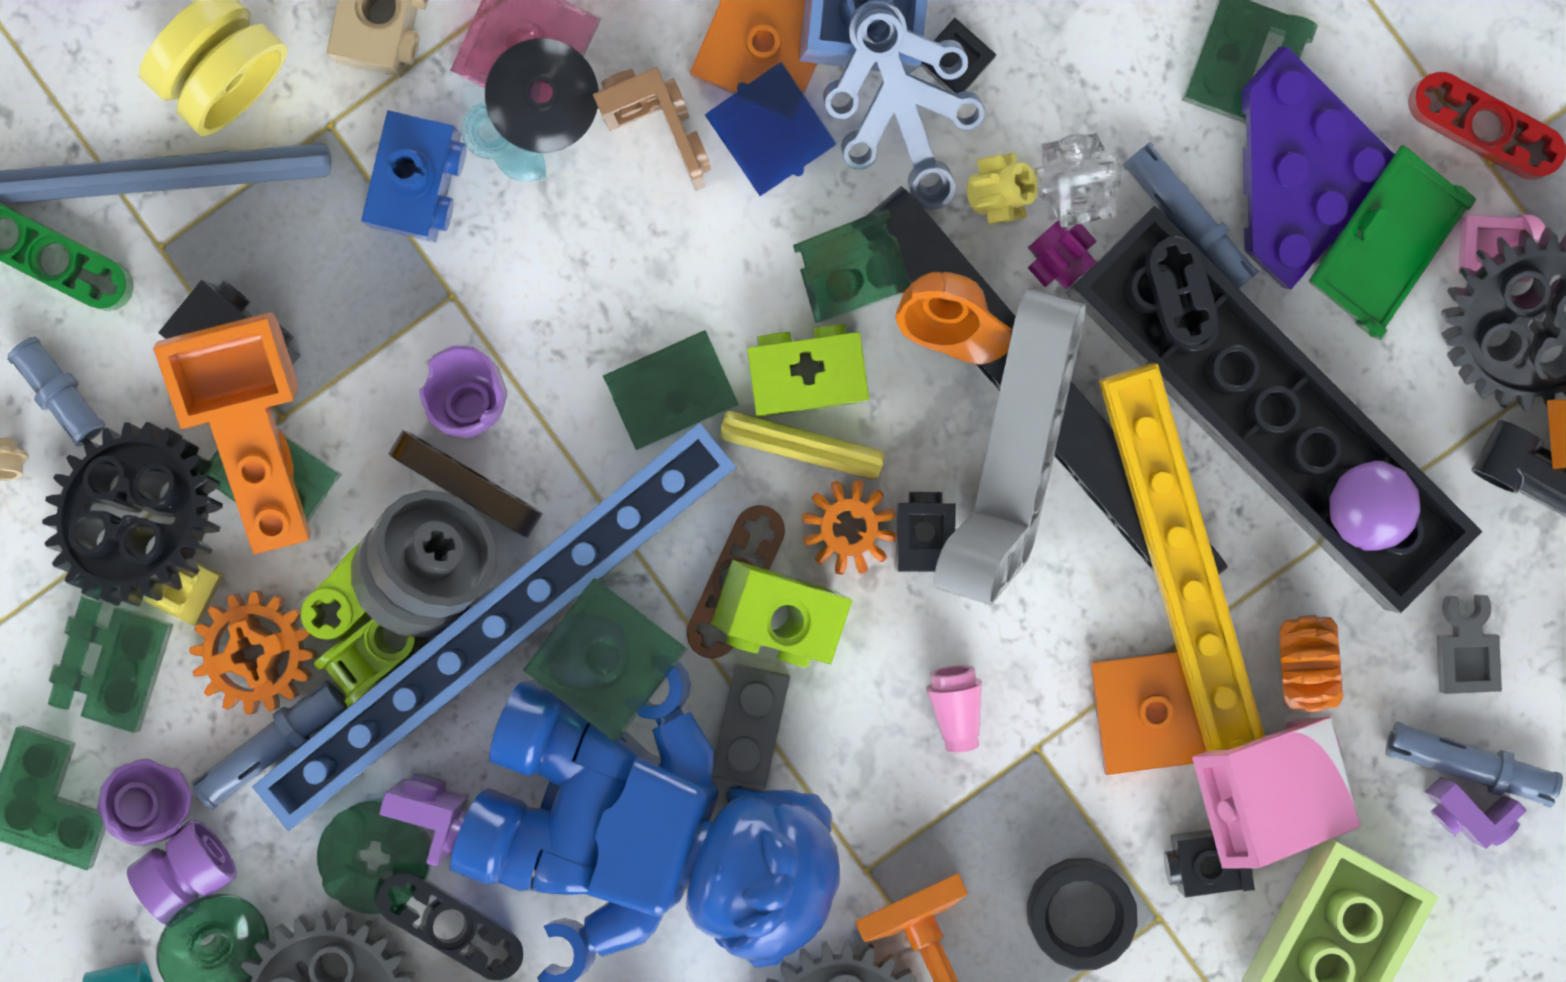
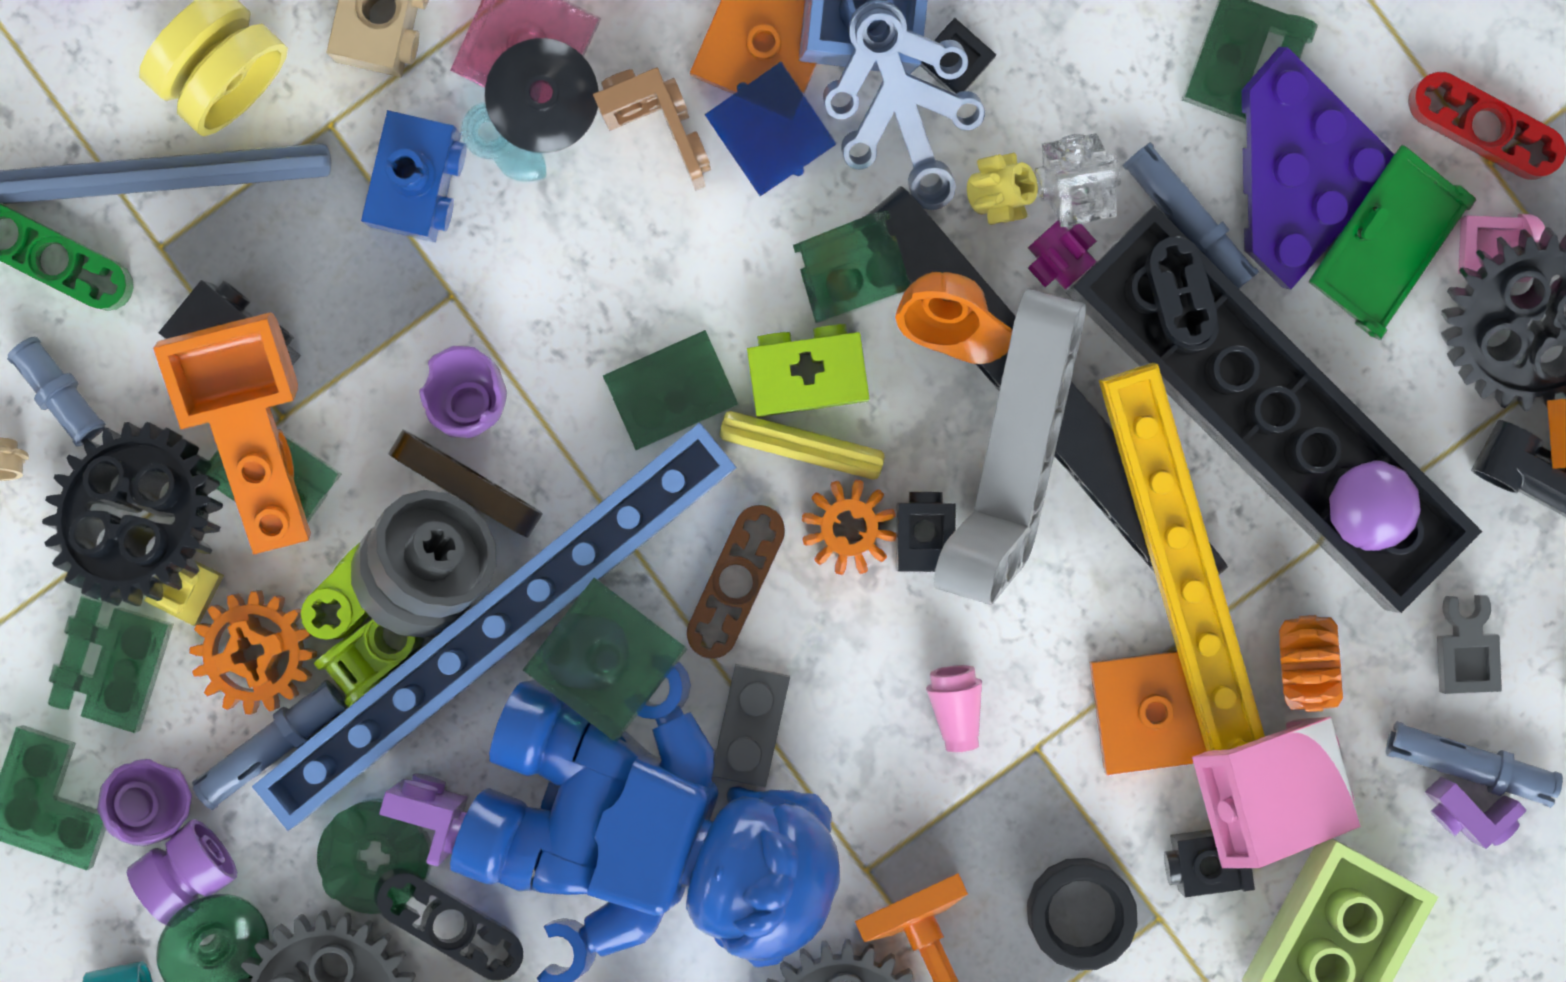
lime brick [711,559,853,668] -> none

